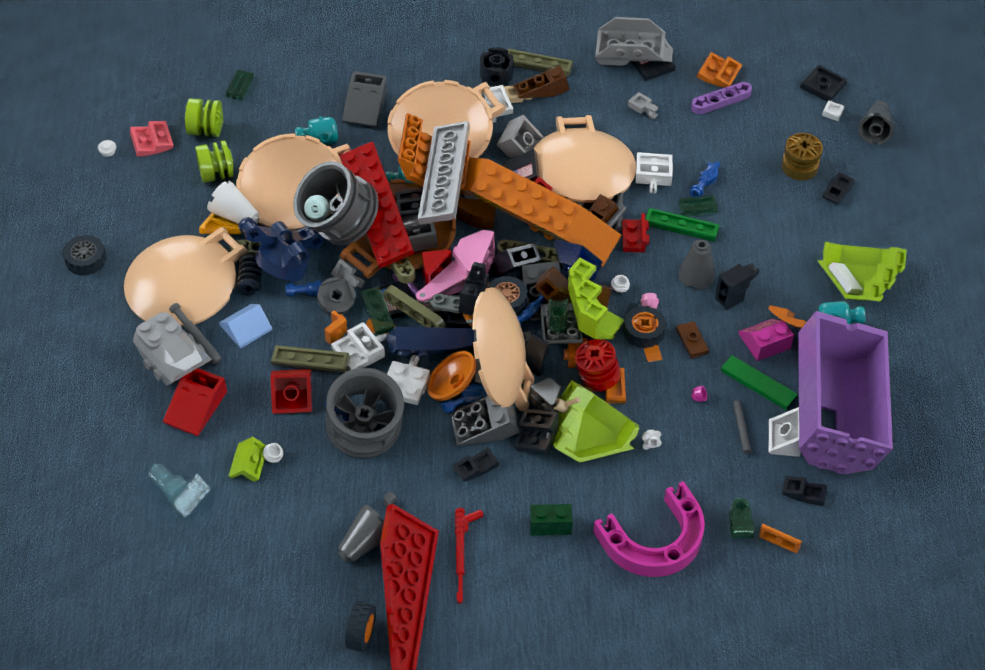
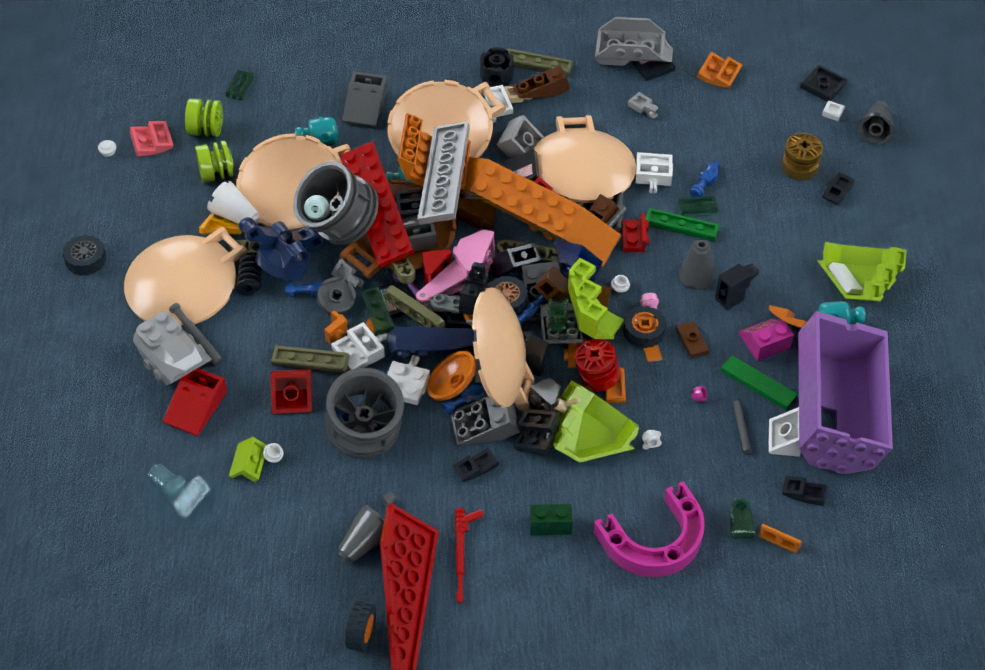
light blue slope [219,304,272,349] -> none
medium lavender beam [691,82,752,114] -> none

